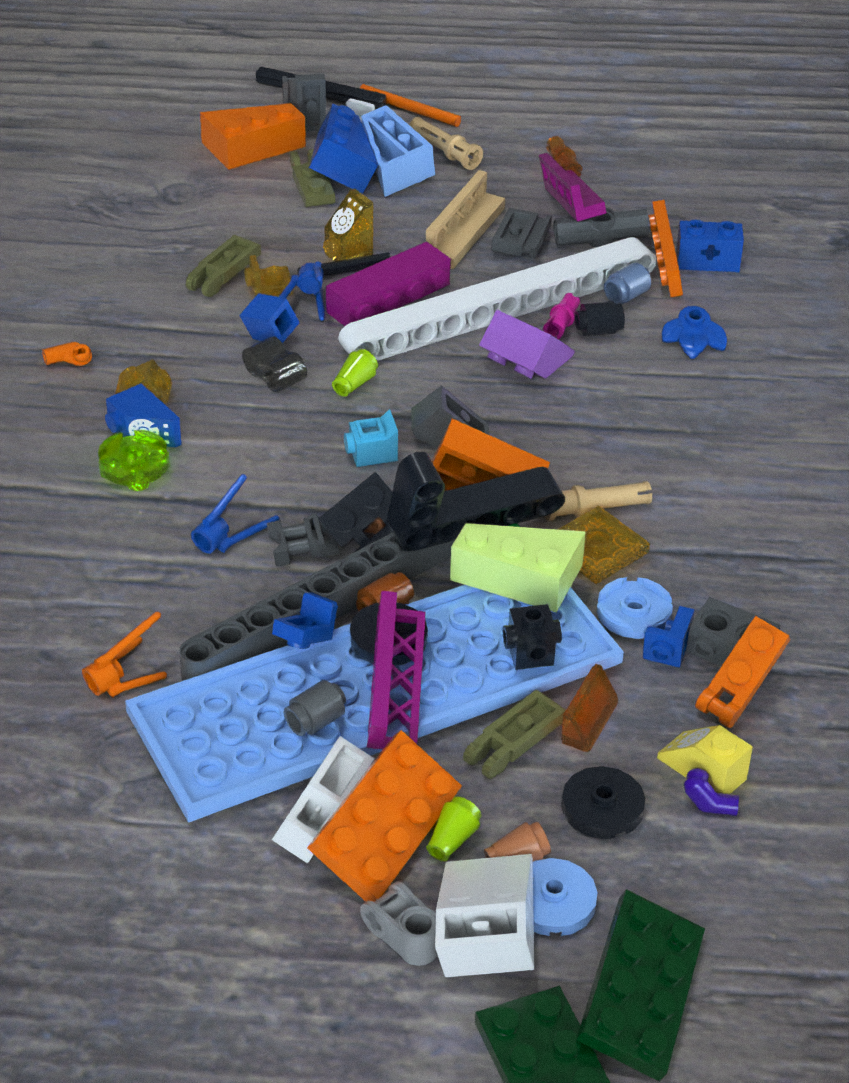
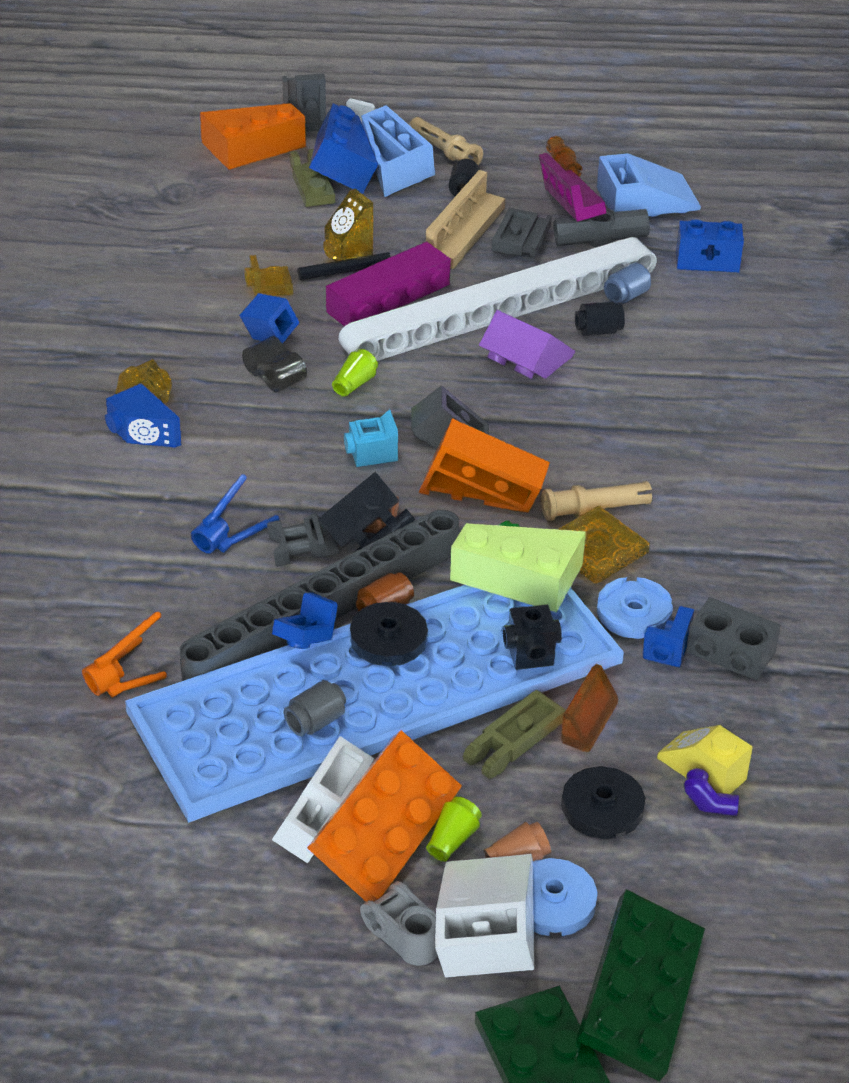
orange arm [42,342,92,366] -> none
clear neon green plate [98,430,170,491] -> none
olive hinge [185,235,261,297] -> none
black axle [255,67,386,109] -> none
blue plant [279,261,325,321] -> none
orange bar [360,84,461,127] -> none
magenta fence [367,591,426,749] -> none
black beam [387,452,566,552] -> none
dark pink axle [543,293,580,339] -> none
orange plate [648,200,683,298] -> none
blue plate [662,306,727,359] -> none
orange plate [695,616,790,728] -> none
none -> black brick [448,159,480,196]
none -> light blue slope [597,153,701,217]

